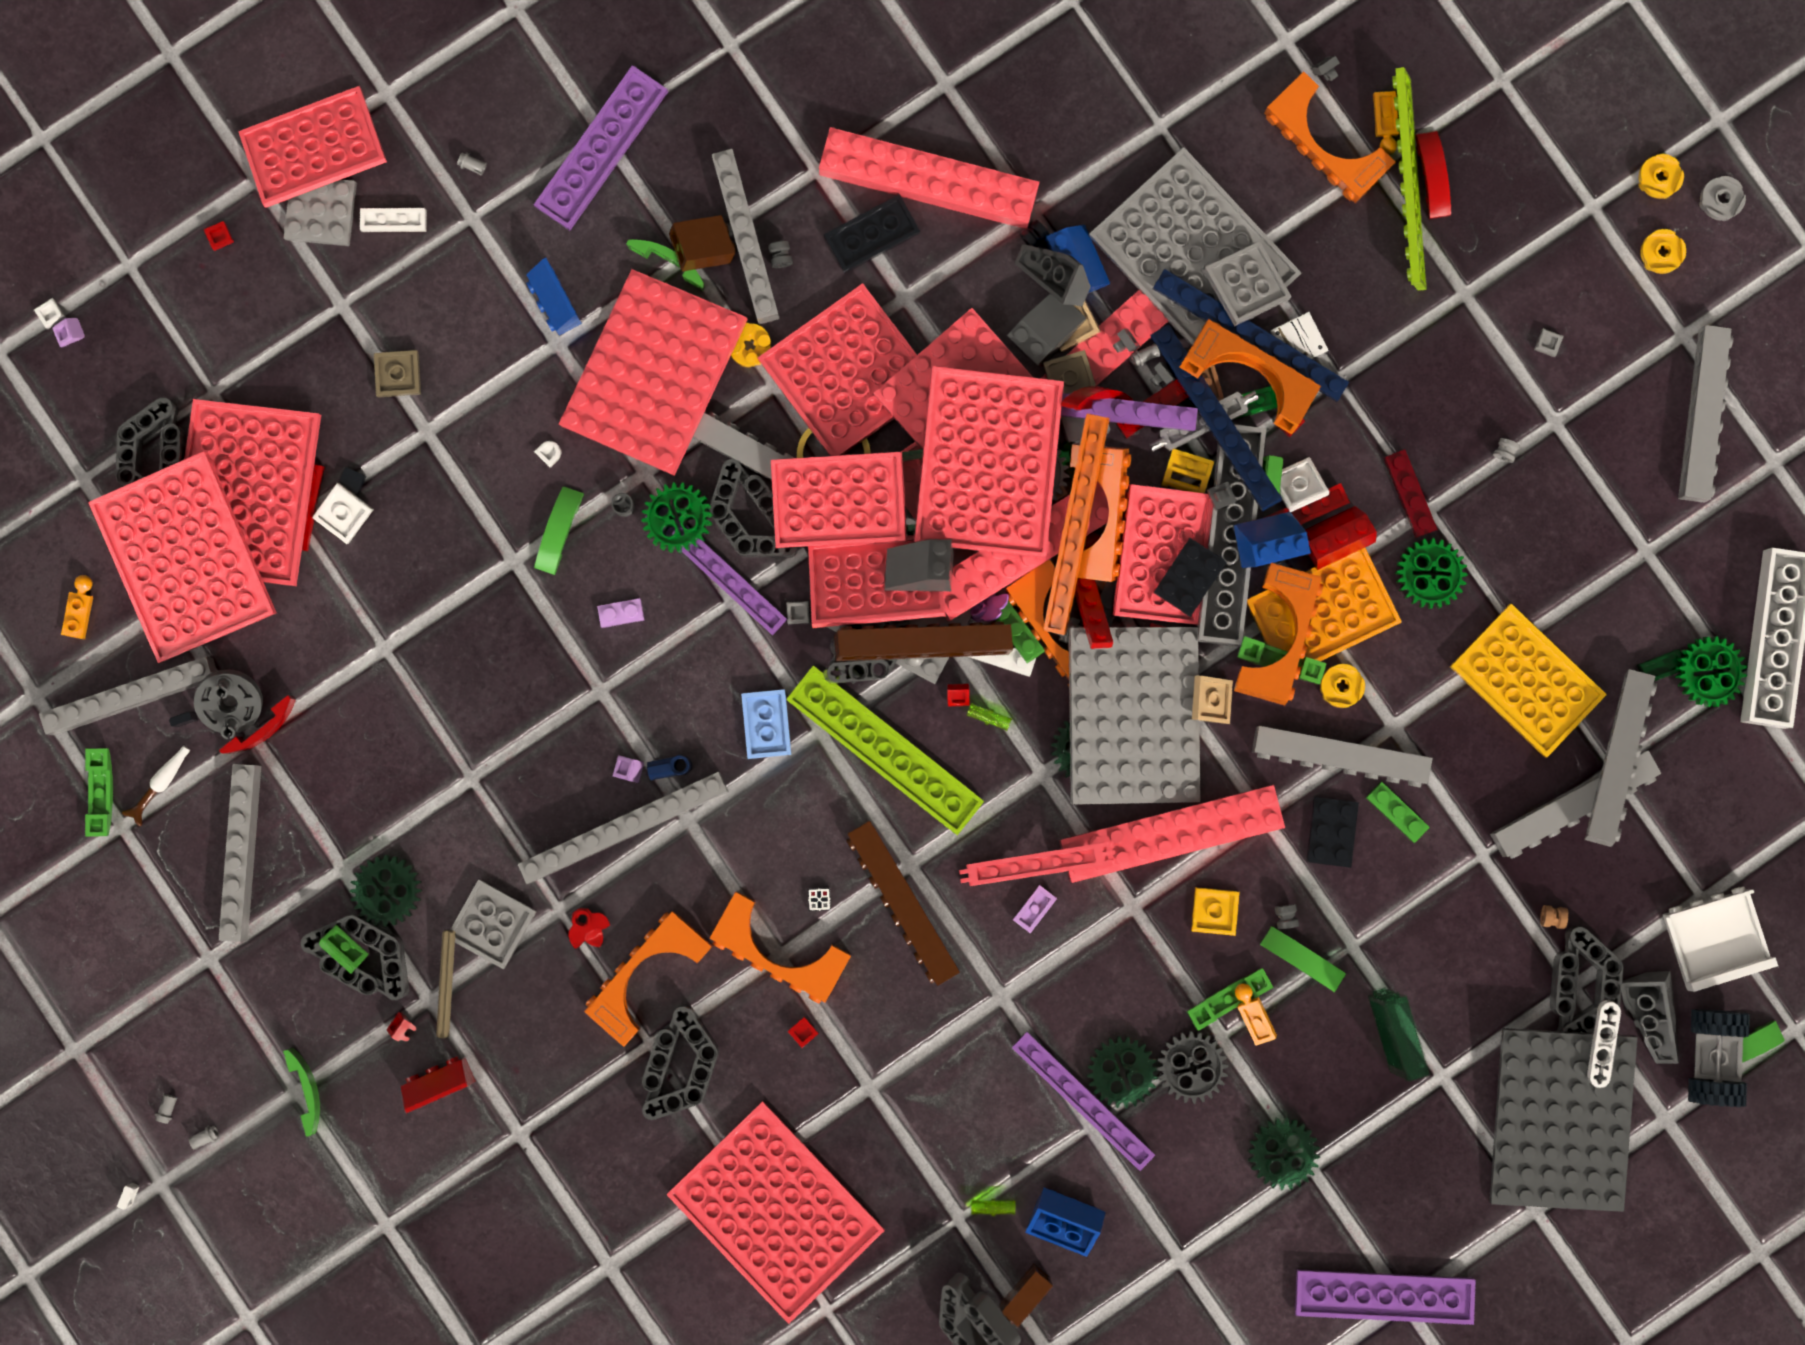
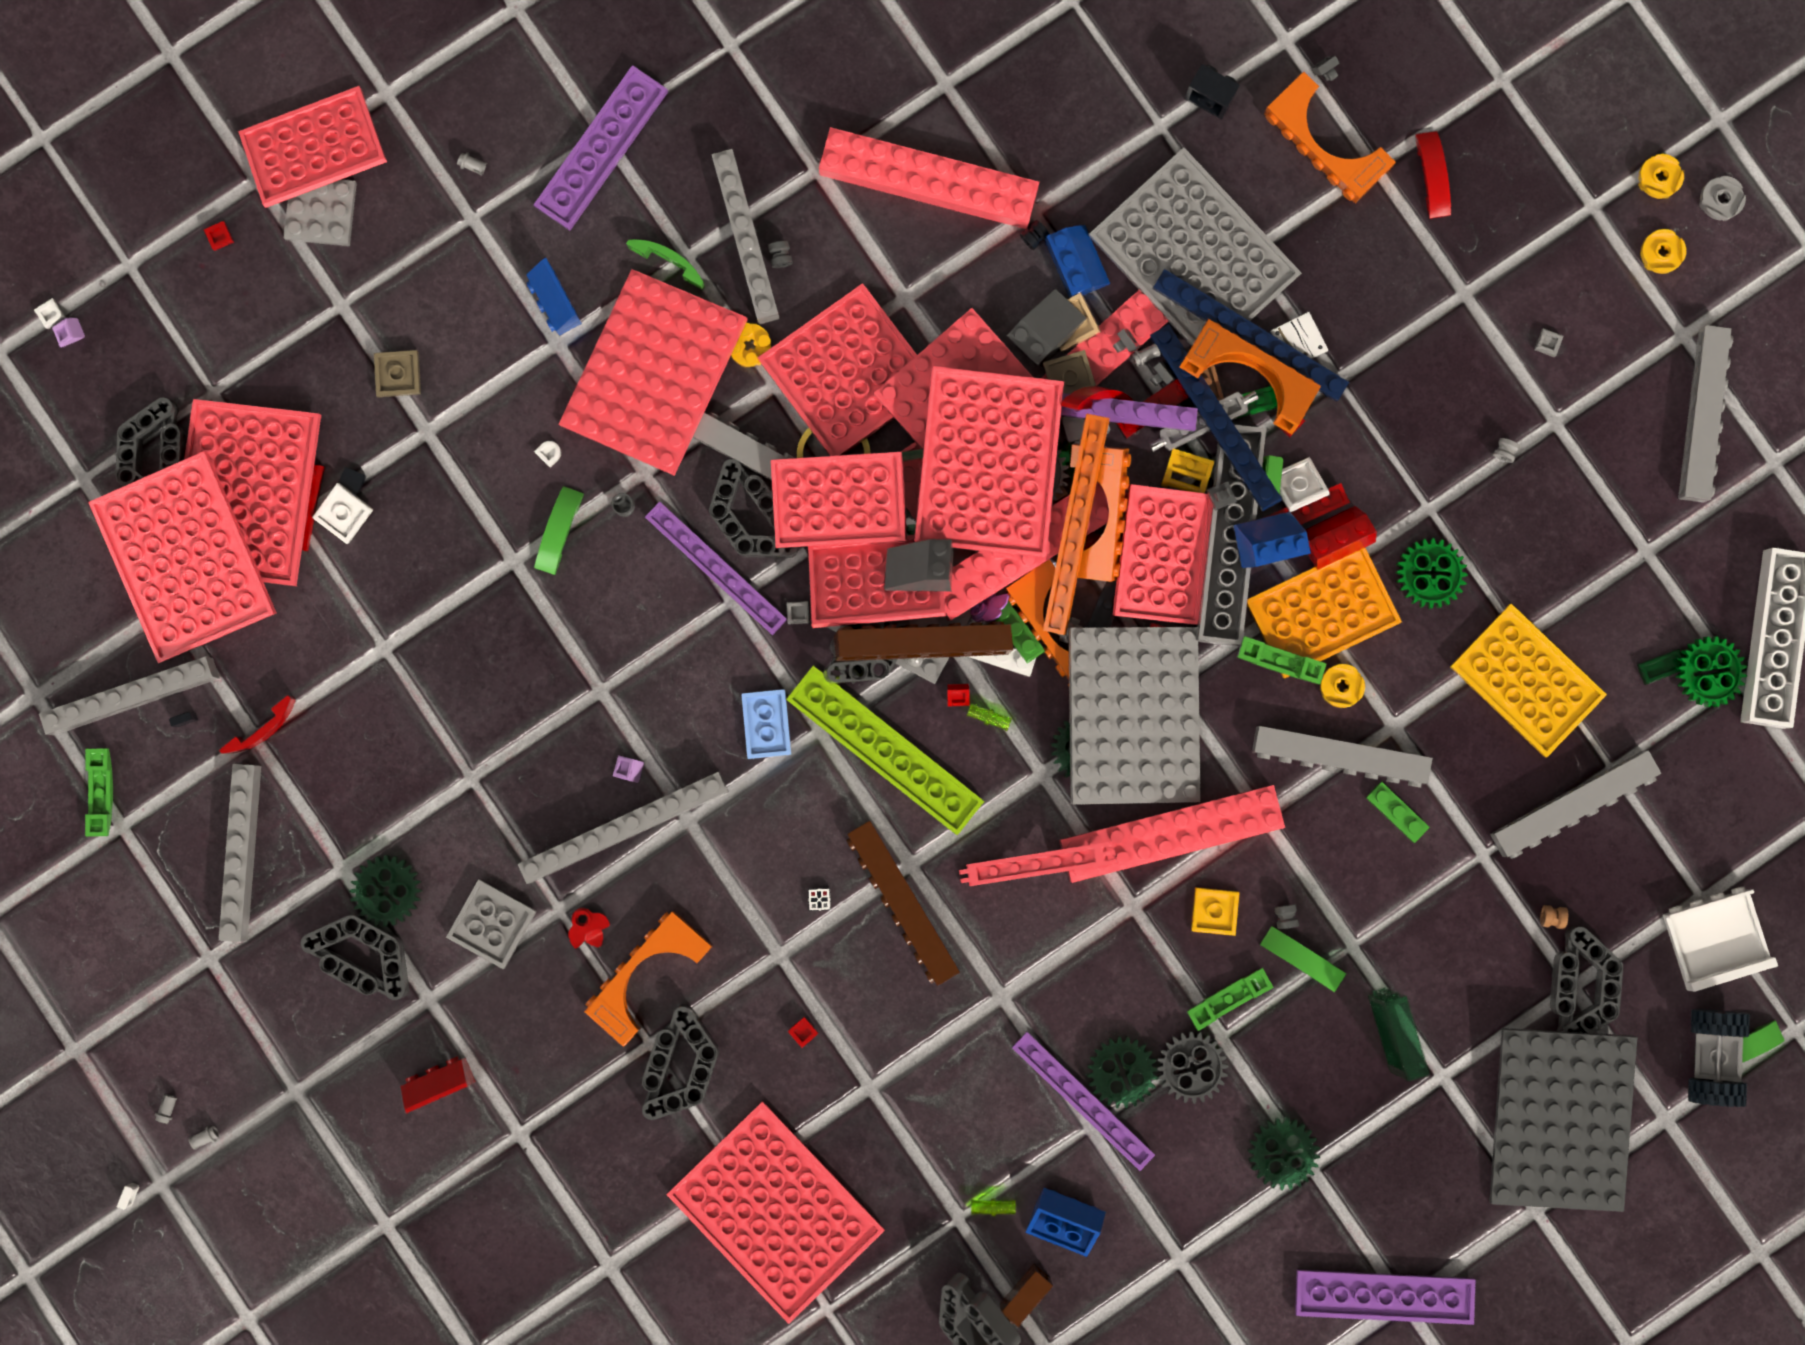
light orange plate [61,575,93,639] -> none
white piece [122,745,190,826] -> none
dark grey piece [194,669,263,739] -> none
bright green slope [283,1048,320,1137] -> none
bright green slope [319,925,369,973] -> none
white plate [360,208,427,232] -> none
red tile [387,1012,416,1042] -> none
dark tan axle [436,930,455,1038] -> none
lavender plate [597,598,645,628] -> none
green gear [641,482,713,553] -> none
dark blue piece [647,755,692,781] -> none
reddish brown brick [669,215,736,272] -> none
orange arch [710,891,851,1004] -> none
black plate [824,194,920,274] -> none
lavender plate [1013,885,1057,933] -> none
dark grey wedge [1015,244,1091,306] -> none
red plate [1074,578,1113,649] -> none
black plate [1154,538,1227,617] -> none
tan plate [1192,676,1233,724] -> none
light grey plate [1203,241,1292,326] -> none
orange arch [1234,563,1324,705] -> none
light orange plate [1235,983,1277,1045] -> none
black plate [1306,797,1359,868] -> none
light orange plate [1373,91,1399,155] -> none
dark red plate [1383,449,1438,538] -> none
lime plate [1392,67,1427,290] -> none
light grey brick [1584,669,1657,847] -> none
white beam [1587,1000,1621,1088] -> none
dark grey wedge [1621,971,1679,1064] -> none
none -> black brick [1184,64,1240,120]

